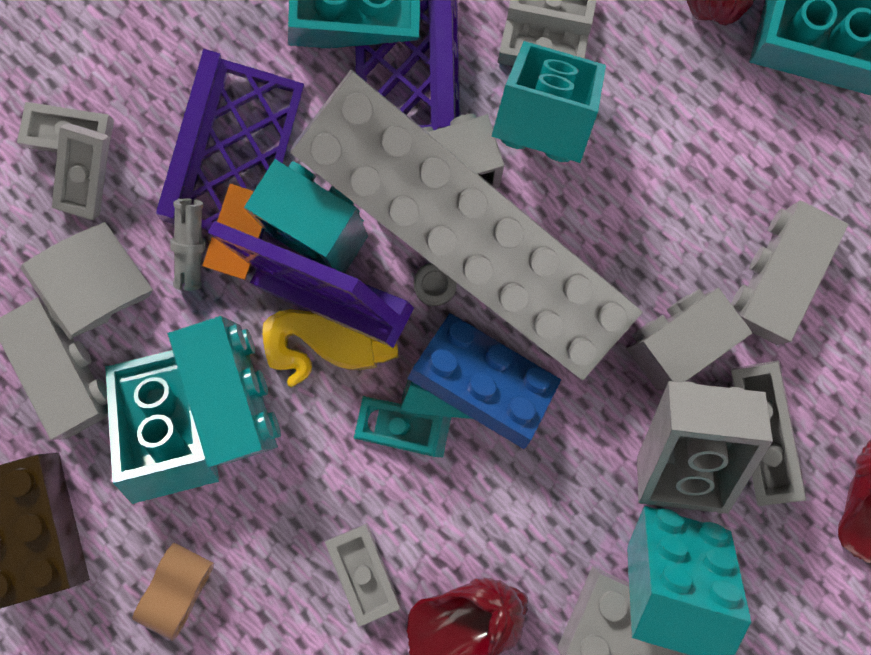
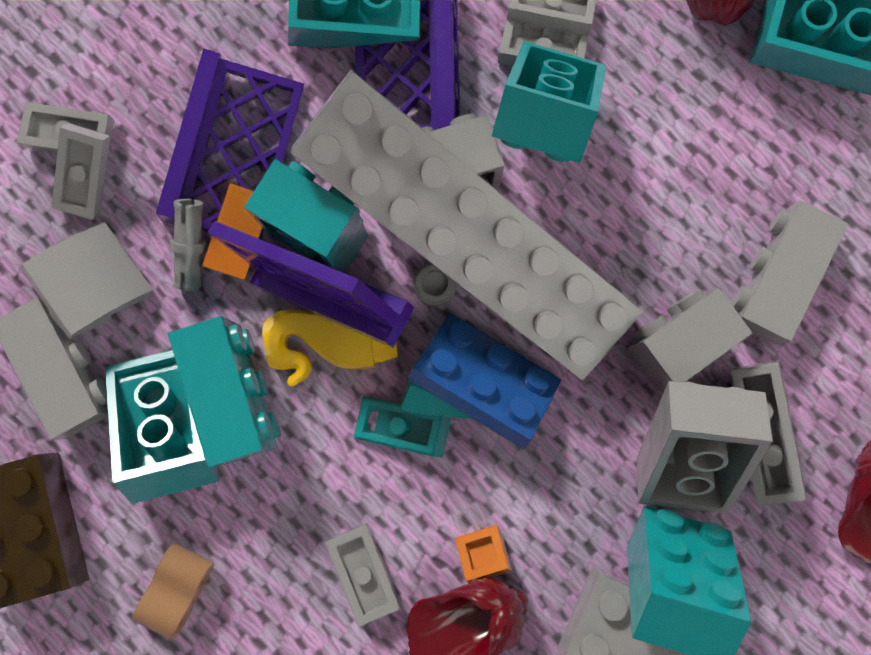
none -> orange plate [455,525,512,583]

